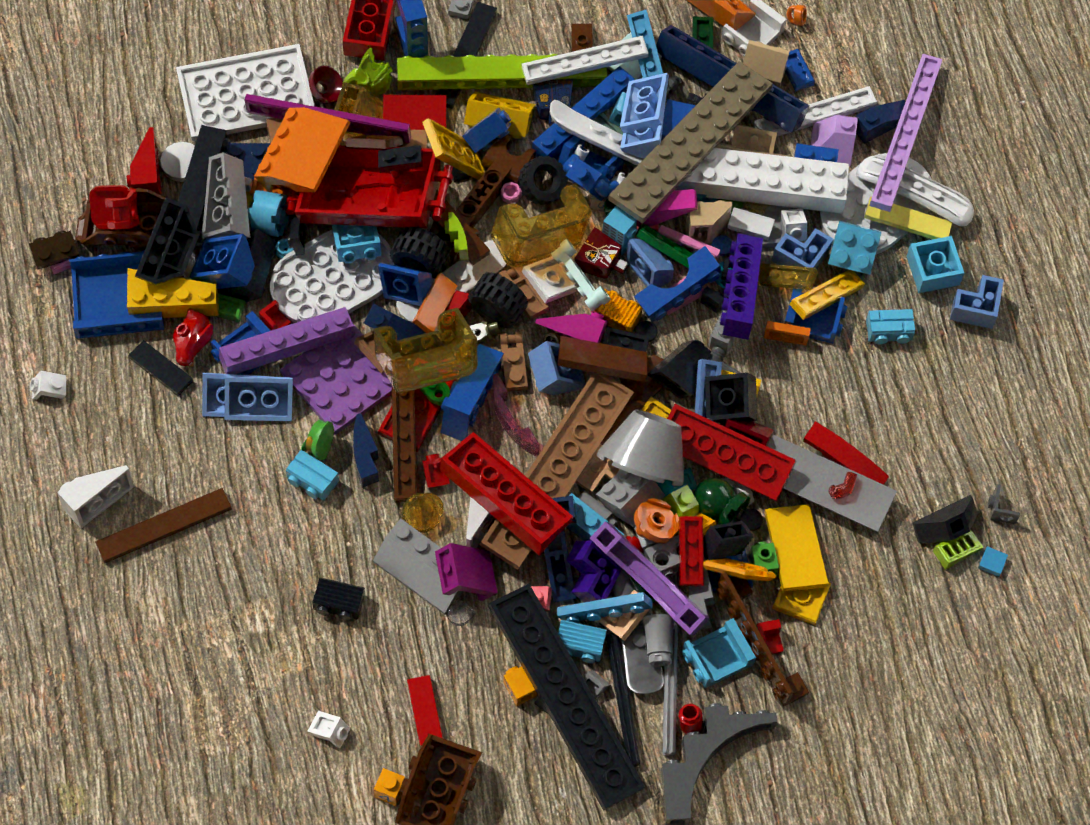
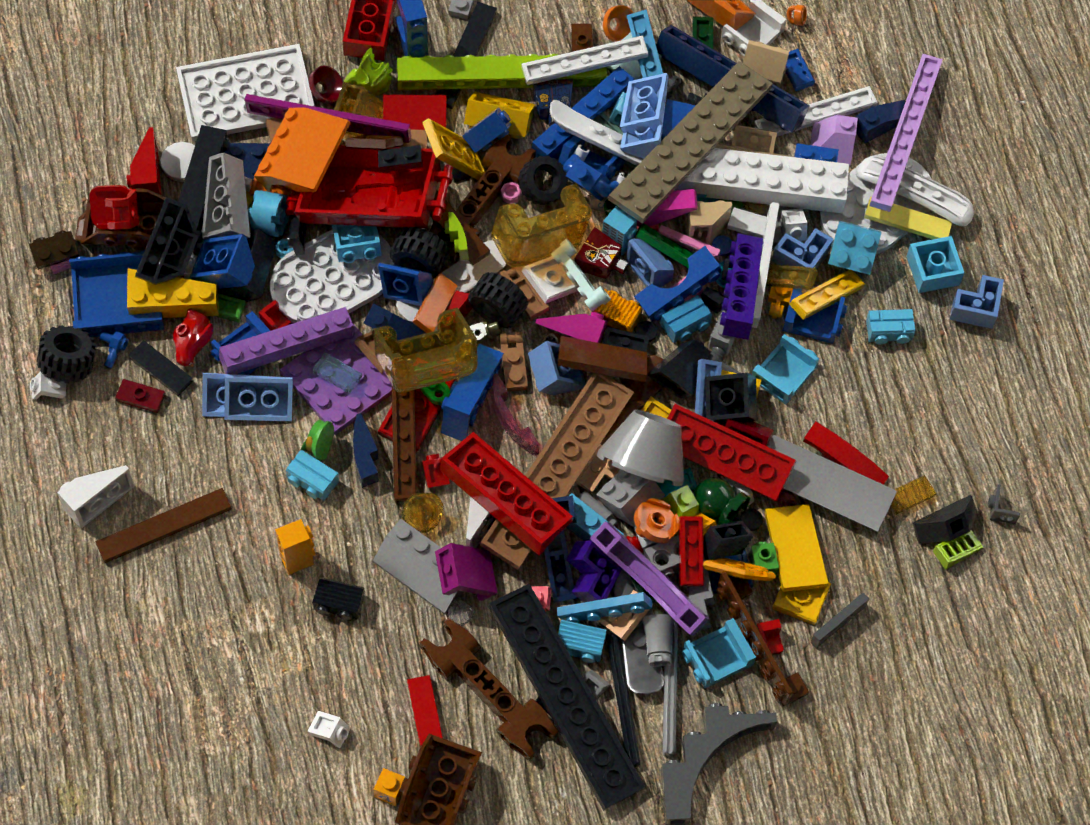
light orange brick [503,666,537,706] -> none
red brick [679,704,704,734] -> none
orange tile [764,321,811,346] -> none
clear red arm [828,472,857,499] -> none
dark azure tile [978,546,1008,577] -> none
none -> black tyre [37,325,96,383]
none -> blue piece [100,331,129,369]
none -> dark red plate [115,379,166,413]
none -> light orange brick [275,519,316,575]
none -> clear light blue tile [312,352,362,394]
none -> reddish brown piece [420,618,558,761]
none -> orange piece [603,5,634,42]
none -> dark azure brick [660,295,712,343]
none -> white tile [752,202,779,328]
none -> medium azure panel [752,334,819,405]
none -> light orange plate [768,279,794,319]
none -> hinge [778,491,797,507]
none -> dark grey tile [811,593,869,649]
none -> clear yellow tile [891,475,936,515]

